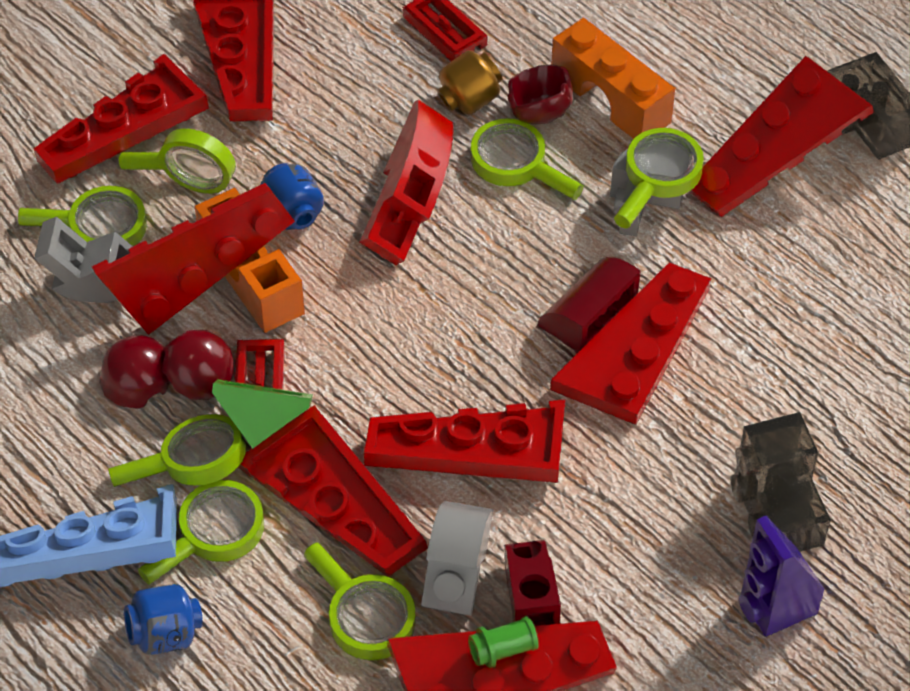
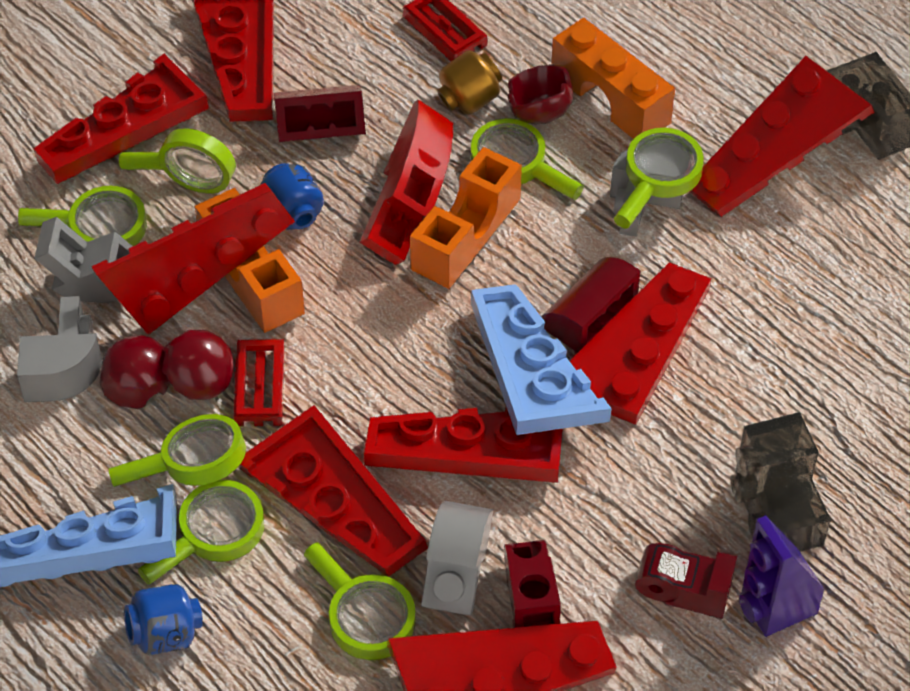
bright green slope [212,379,313,448] -> none
bright green pin [468,617,538,668] -> none
none -> light grey brick [17,296,102,402]
none -> dark red brick [274,85,366,142]
none -> orange arch [410,146,522,289]
none -> light blue wing [470,284,612,435]
none -> dark red leg [635,543,737,619]

